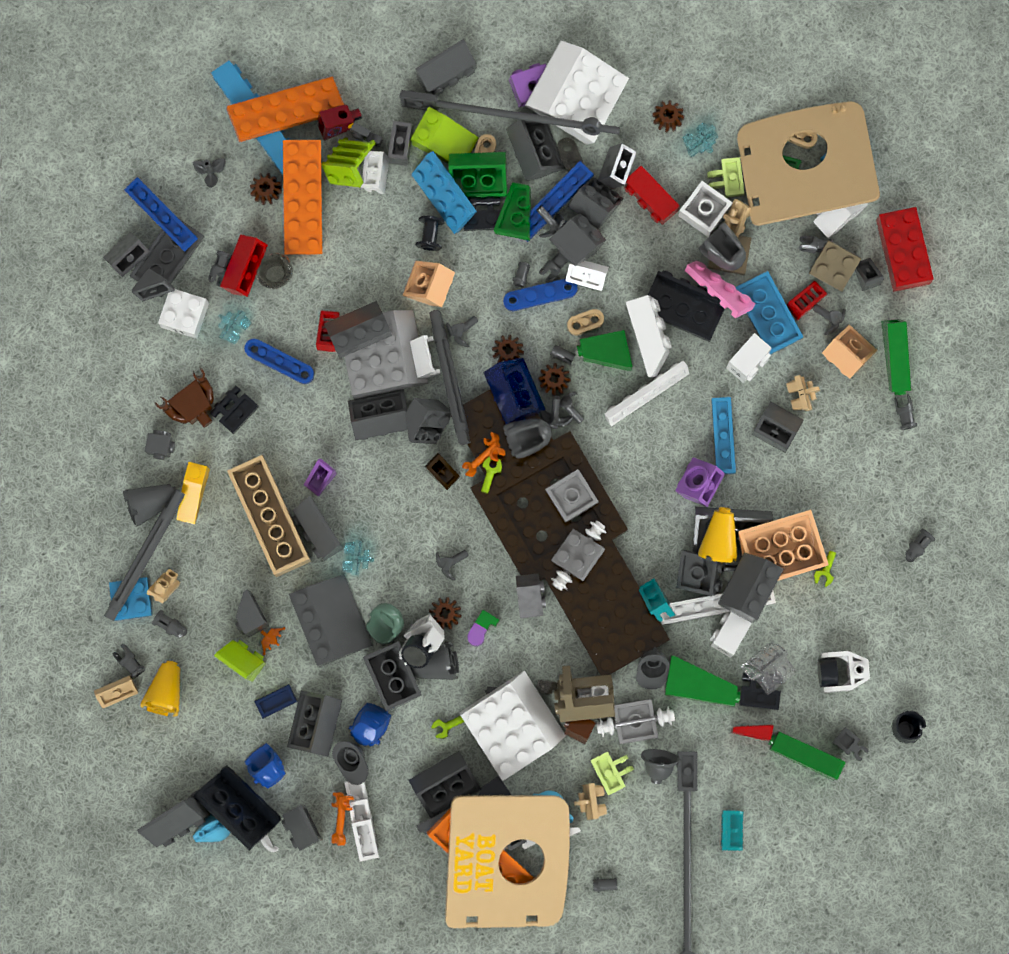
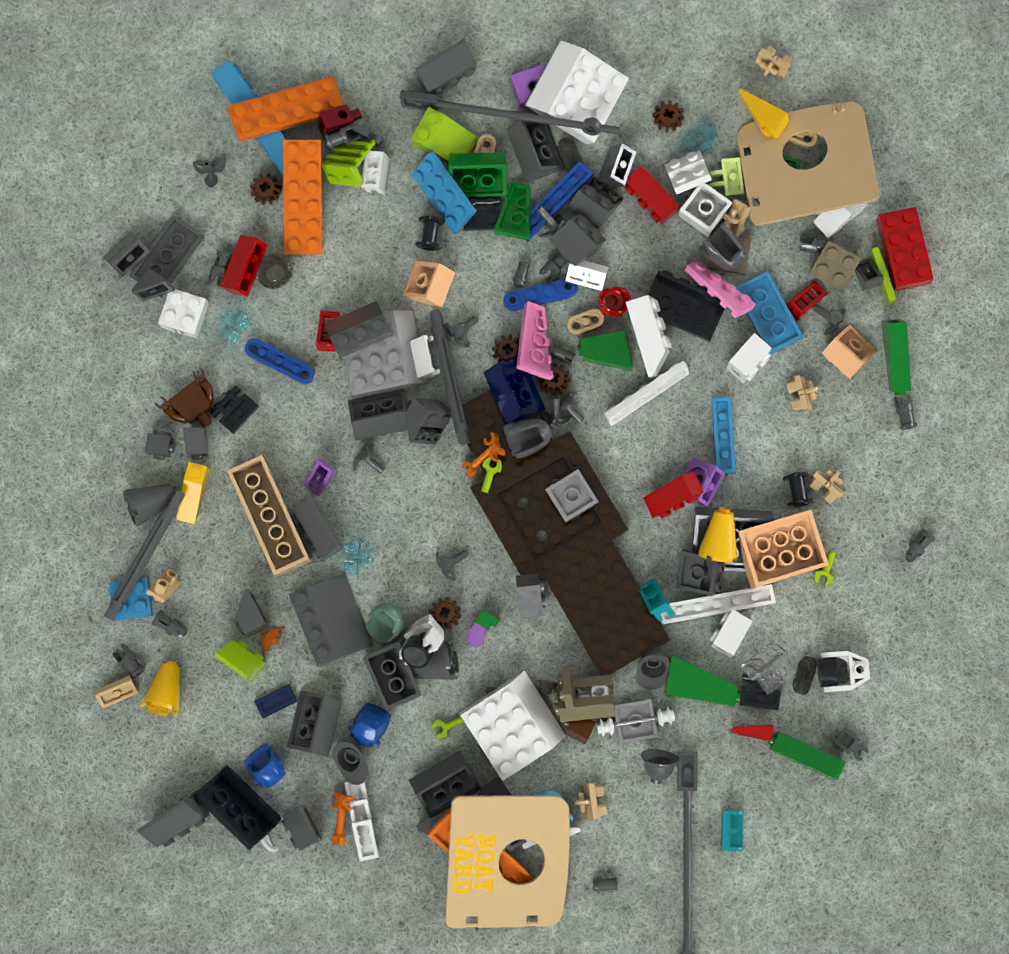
blue plate [124,177,198,252] -> none
medium azure hat [193,814,230,842] -> none
flat silver brick [388,121,413,166] -> none
dark brown slope [424,453,460,490] -> none
light grey plate [551,521,607,591] -> none
yellowish green hinge [590,752,634,795] -> none
dark grey slope [718,553,783,623] -> none
dark grey slope [752,401,804,453] -> none
black helmet [891,711,926,744] -> none
none -> dark grey slope [183,427,208,460]
none -> dark grey piece [325,123,361,150]
none -> dark grey plant [353,443,385,474]
none -> bright pink wing [516,301,554,380]
none -> red hair [598,286,631,317]
none -> red brick [643,472,704,519]
none -> white plate [665,150,712,195]
none -> yellow slope [739,88,790,139]
none -> tan hips [755,45,791,79]
none -> black hose [783,472,814,507]
none -> clear smoke plate [792,656,817,695]
none -> tan hips [809,470,845,504]
none -> lime tile [869,247,897,306]

